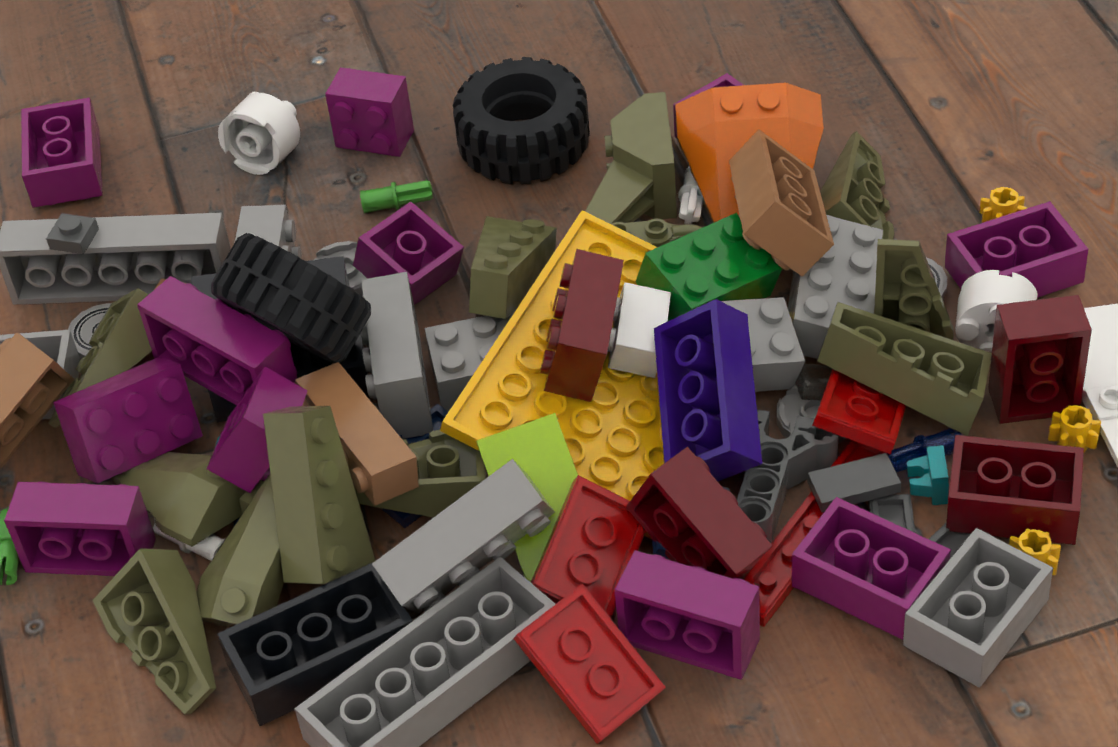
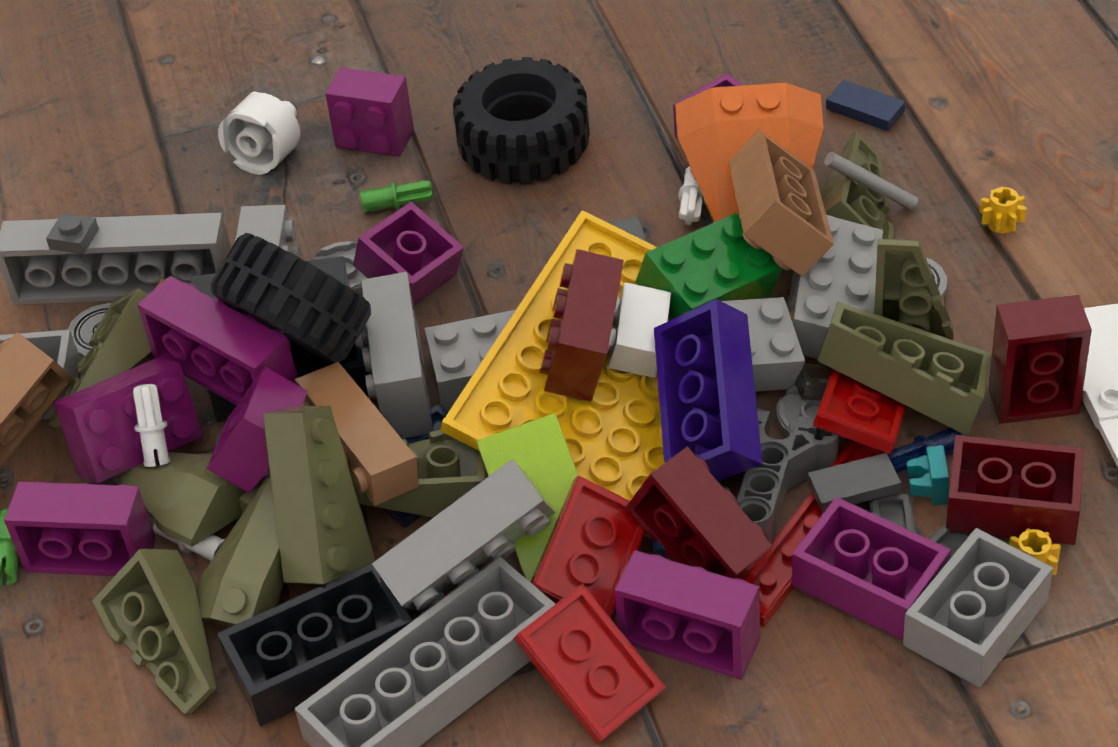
magenta brick [21,97,103,208] -> none
olive wedge [469,216,557,319] -> none
olive slope [585,92,702,247] -> none
magenta brick [945,201,1089,298] -> none
white brick [955,270,1038,364] -> none
yellow gear [1048,405,1101,452] -> none
none -> white axle [133,384,170,467]
none -> light grey bar [824,152,918,210]
none -> dark blue tile [826,80,905,131]

